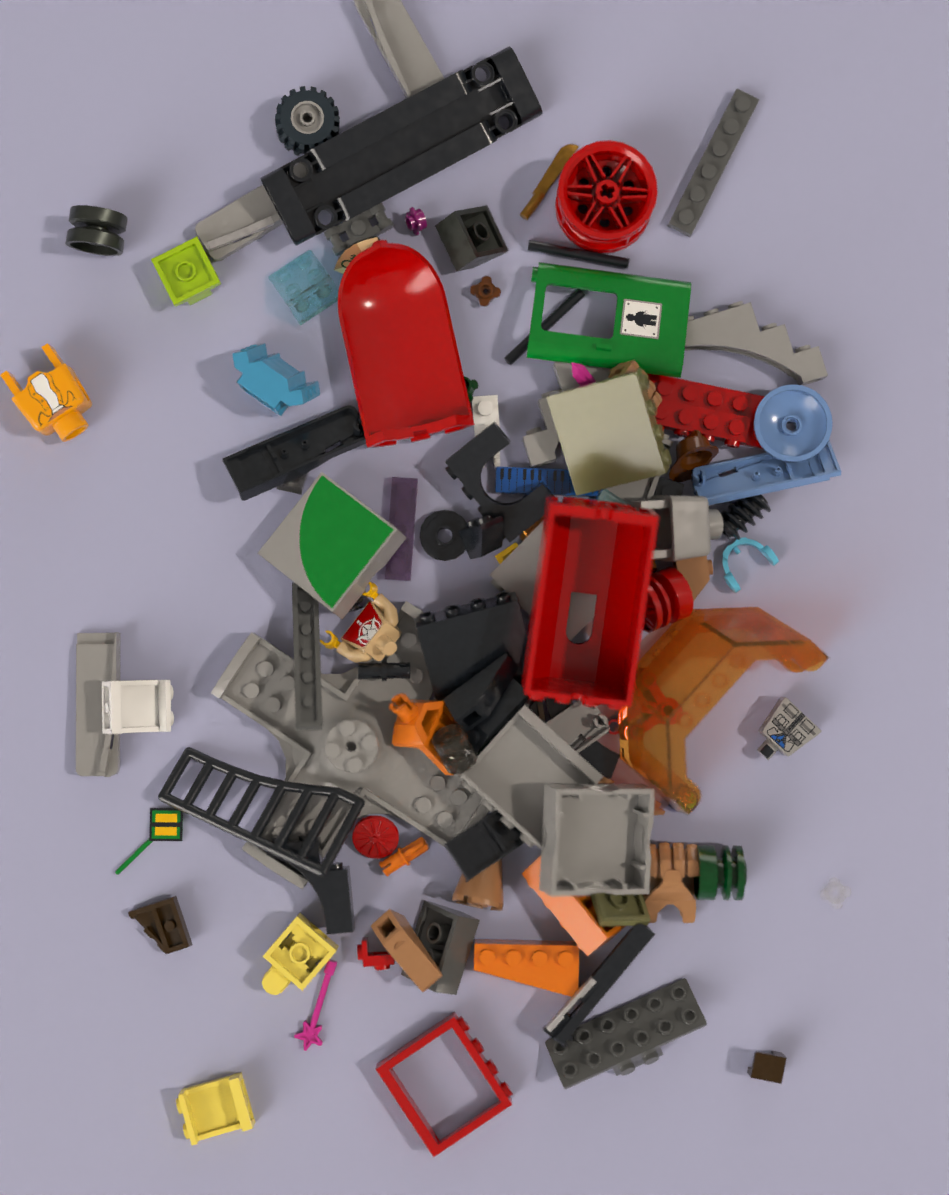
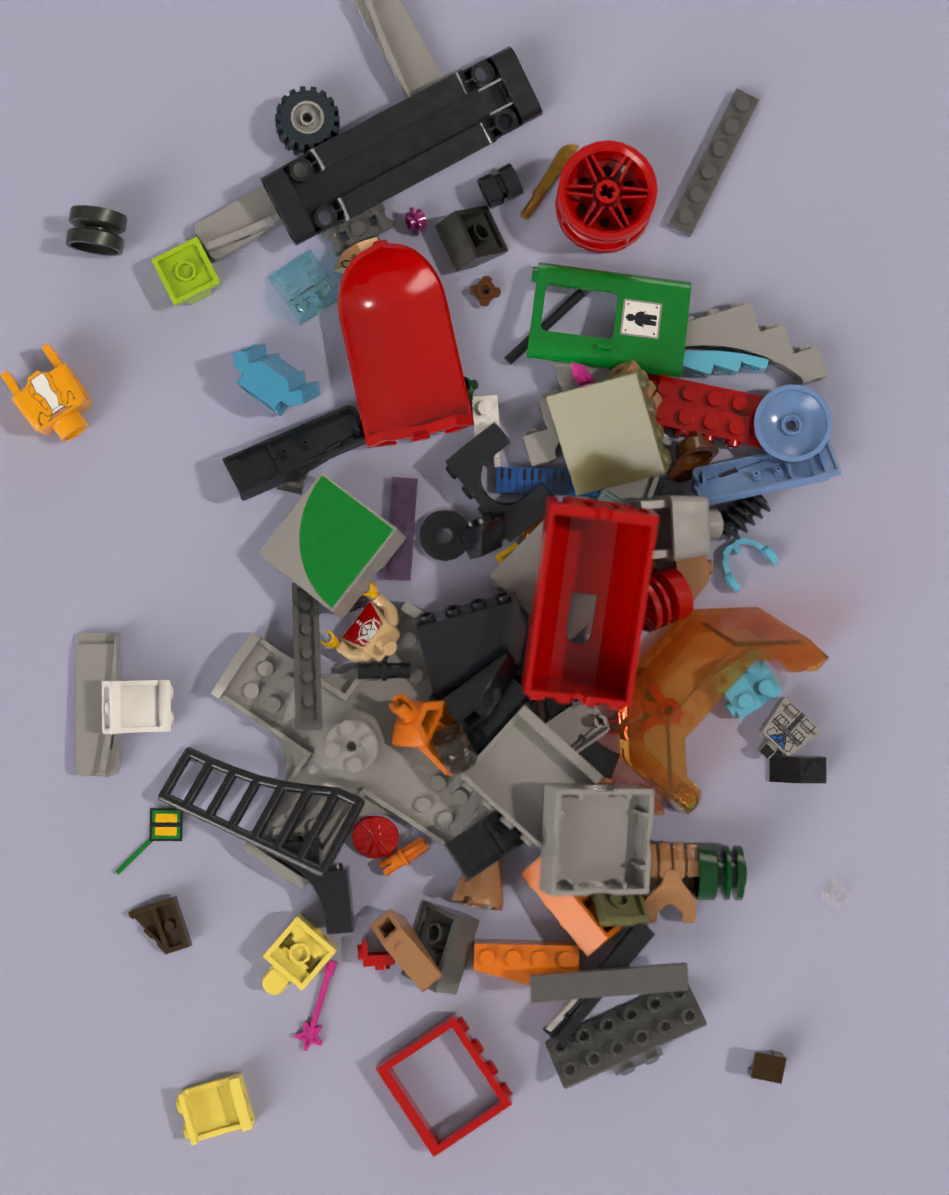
black bar [528,240,630,269] -> none
none -> black wheel [477,163,524,209]
none -> dark grey tile [529,962,689,1003]
none -> medium azure slope [682,350,769,378]
none -> medium azure plate [711,648,783,719]
none -> black slope [769,756,827,784]

